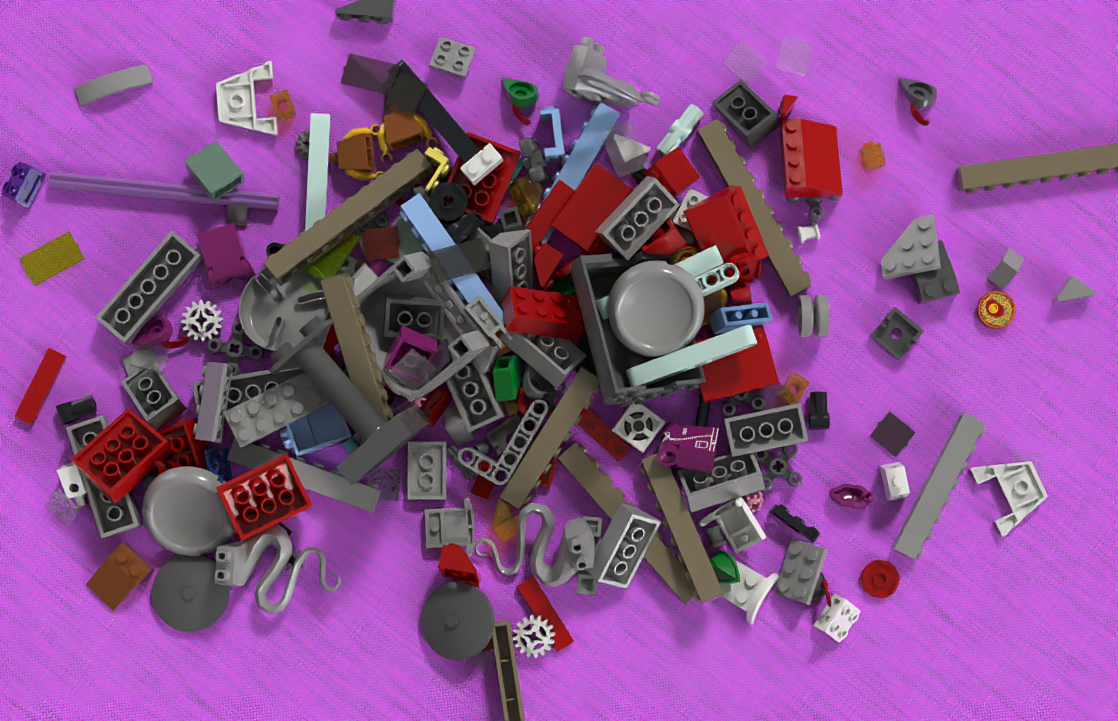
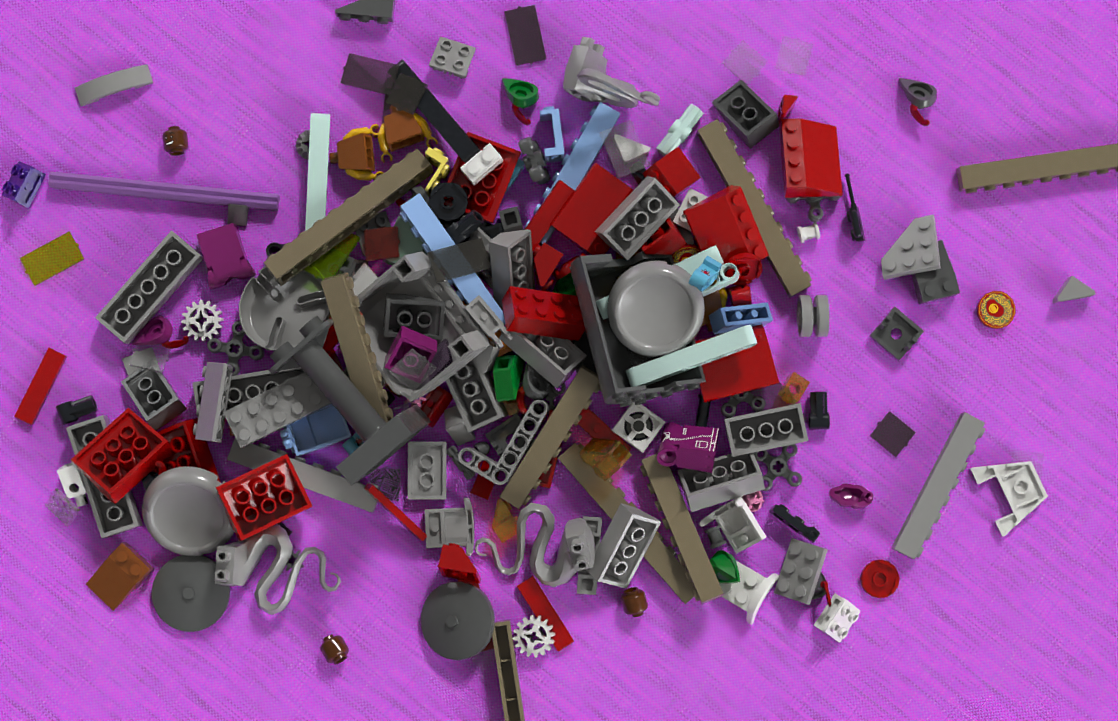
sand green brick [185,141,245,202] -> none
blue window [204,448,233,483] -> none
white wing [216,61,278,136] -> none
brick [269,89,297,121] -> none
clear yellow slope [508,175,543,221] -> none
clear yellow brick [859,141,886,172] -> none
white torso [879,462,910,502] -> none
light grey slope [986,248,1024,289] -> none
none -> reddish brown head [162,126,188,156]
none -> reddish brown head [320,634,349,665]
none -> red tile [363,483,427,542]
none -> clear smoke piece [504,5,546,66]
none -> clear yellow slope [579,438,632,481]
none -> reddish brown head [621,587,648,617]
none -> medium azure leg [688,256,722,292]
none -> black piece [844,173,866,242]

